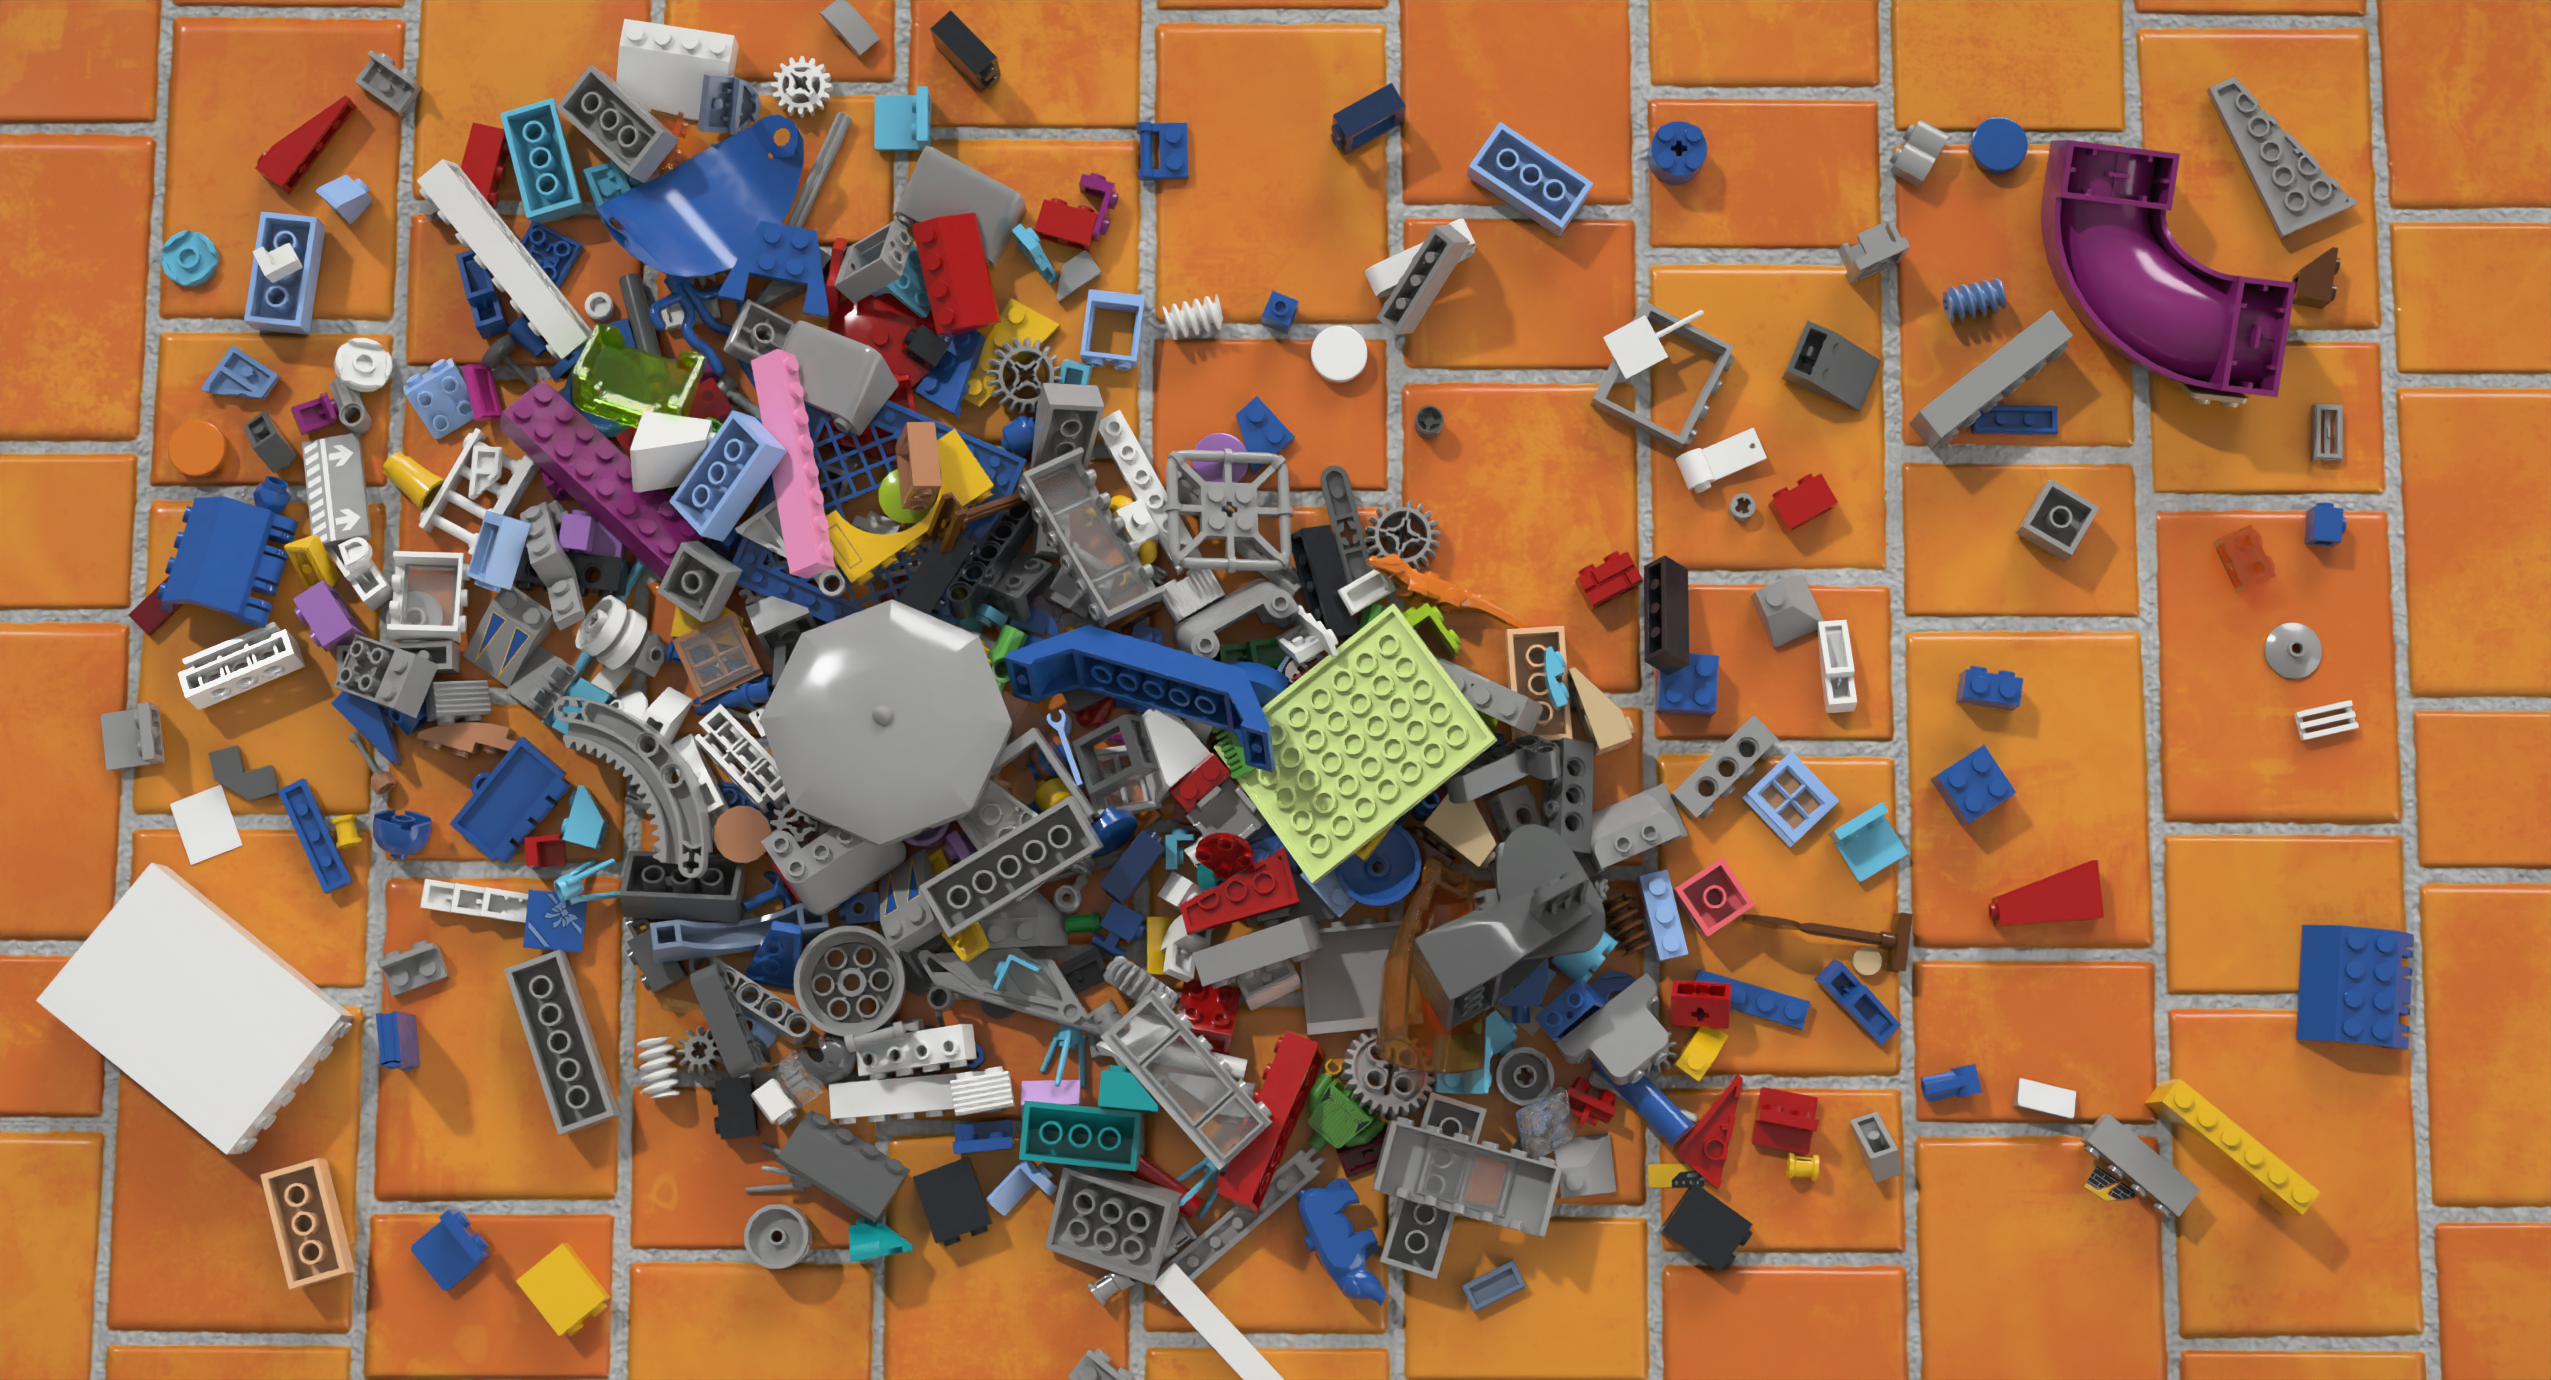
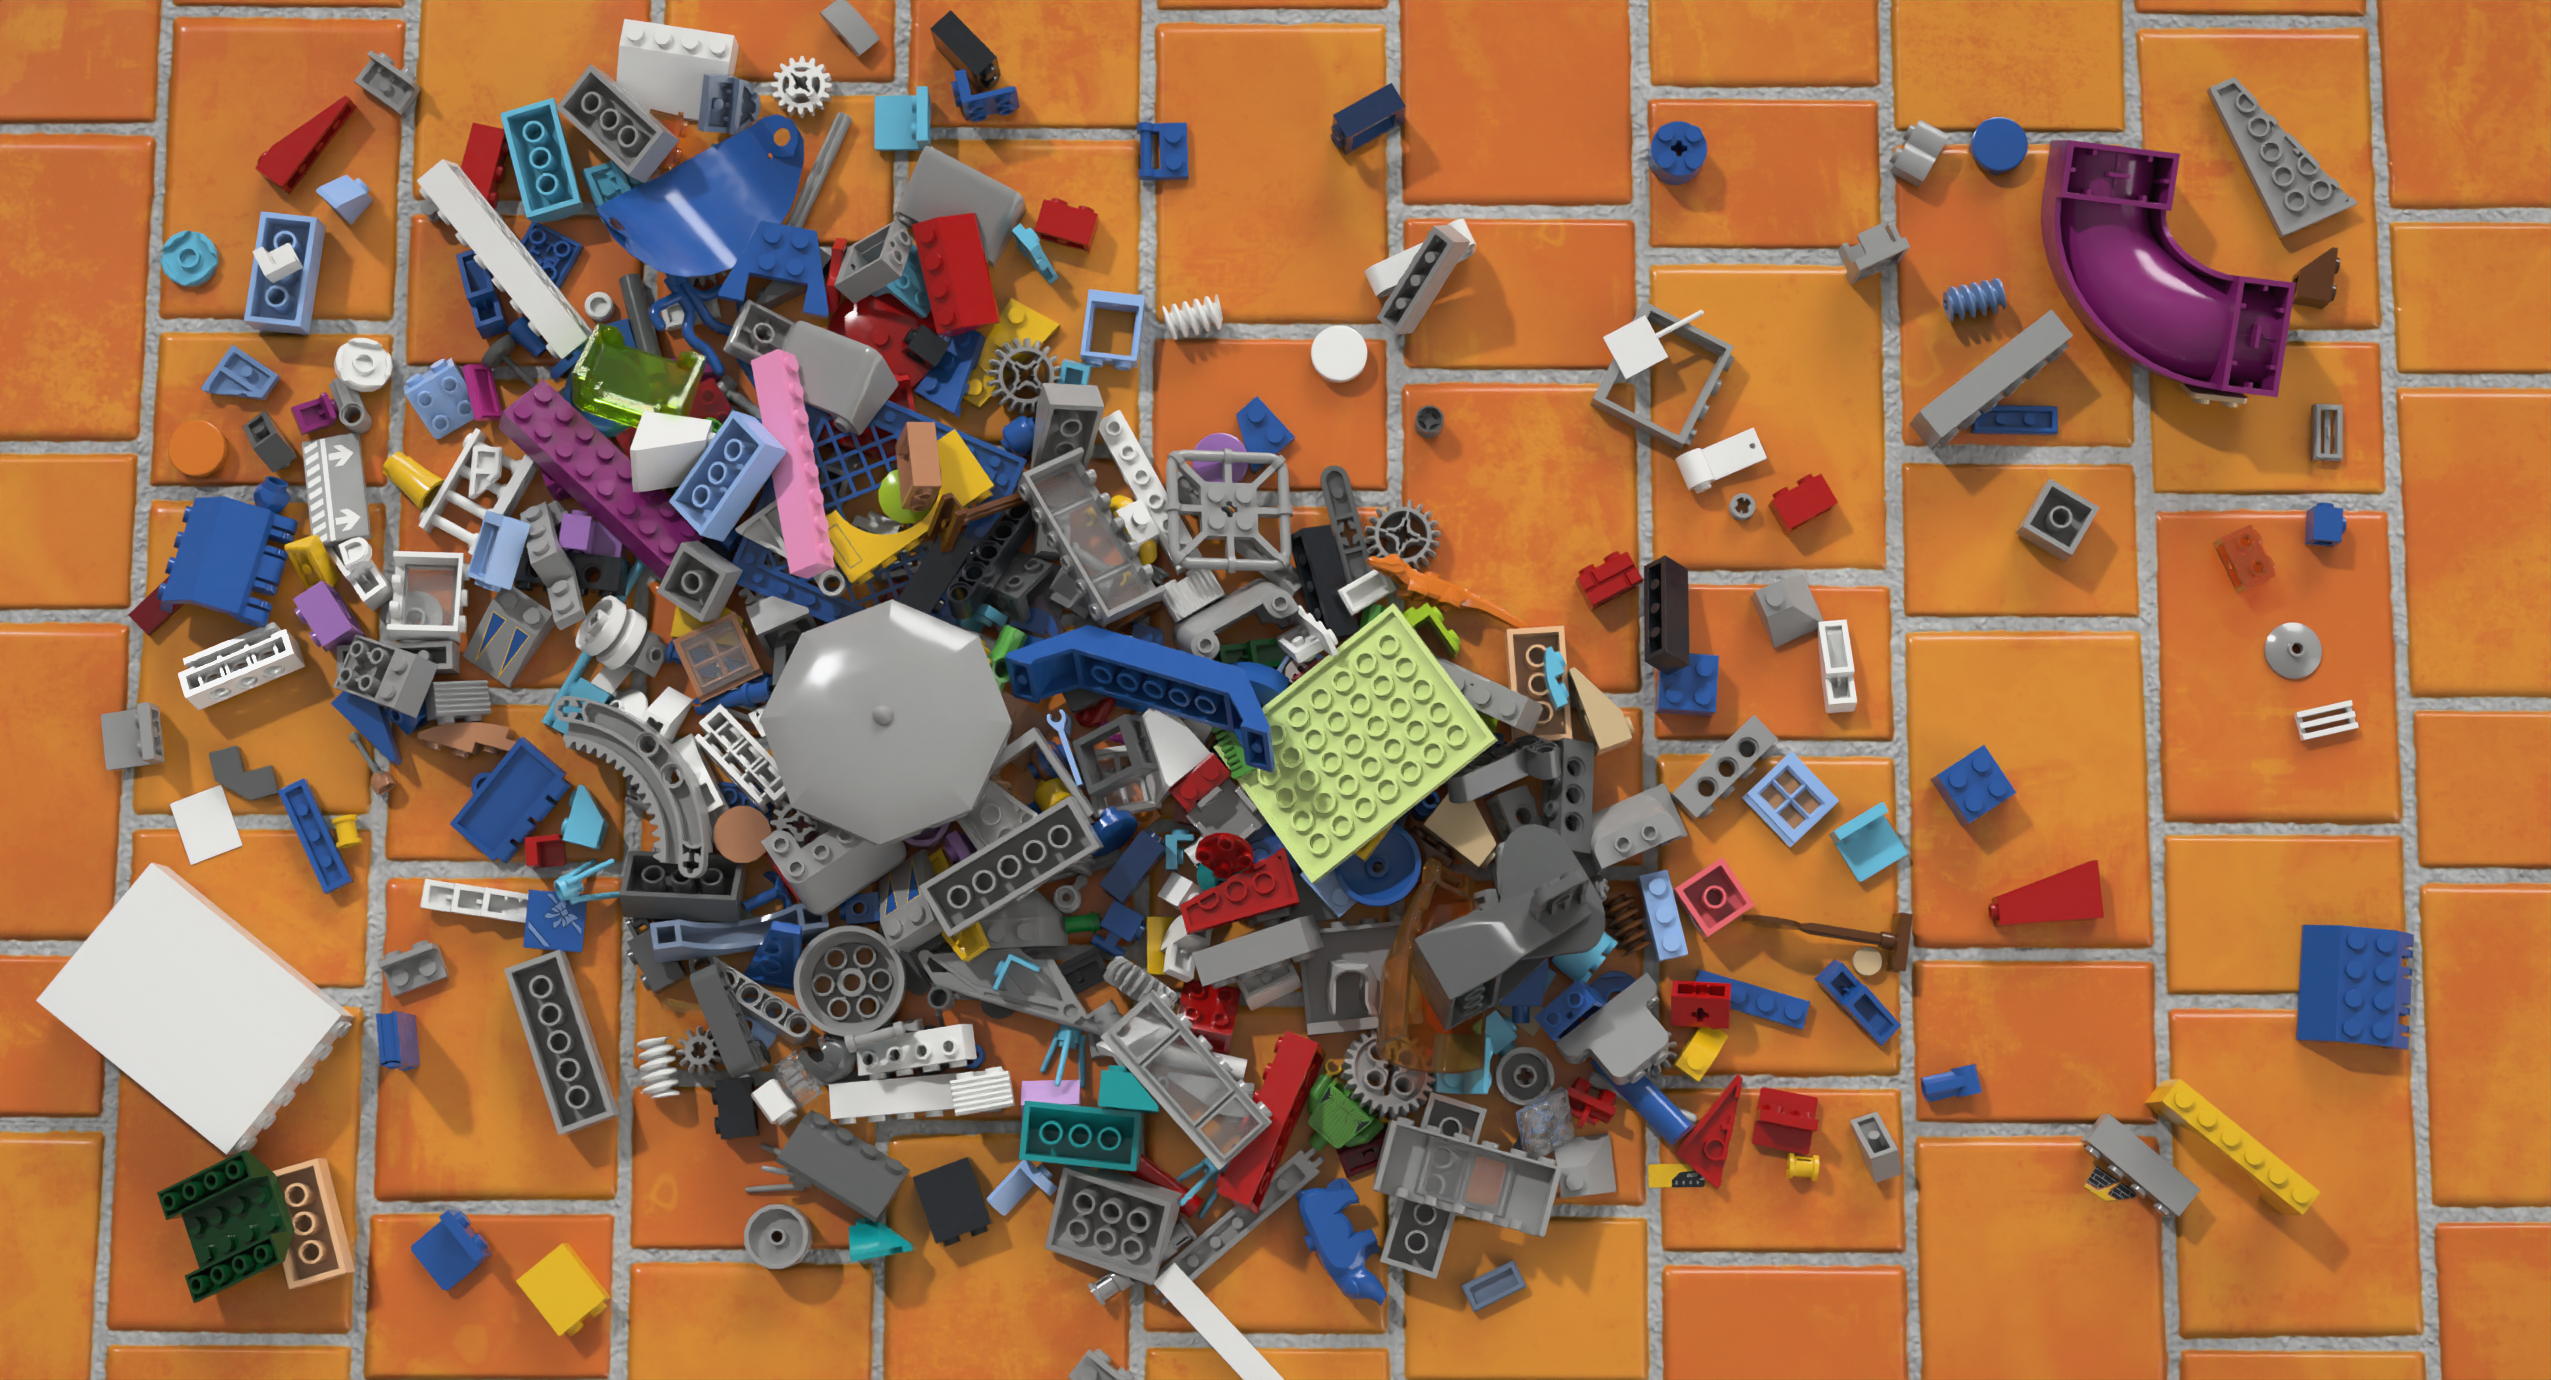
blue cylinder [373,810,432,859] -> none
light grey hinge [506,645,580,719] -> none
blue bracket [953,1120,1015,1154] -> none
light grey tile [1056,250,1102,303] -> none
magenta bracket [1079,173,1119,242] -> none
blue brick [1262,291,1299,335] -> none
light blue brick [1467,122,1593,237] -> none
black brick [1659,1183,1753,1272] -> none
dark grey slope [1782,321,1881,412] -> none
blue brick [1956,666,2023,711] -> none
slope [2013,1078,2076,1120] -> none
none -> dark green slope [157,1150,295,1303]
none -> blue bracket [951,69,1019,122]
none -> light grey piece [1325,960,1380,1017]

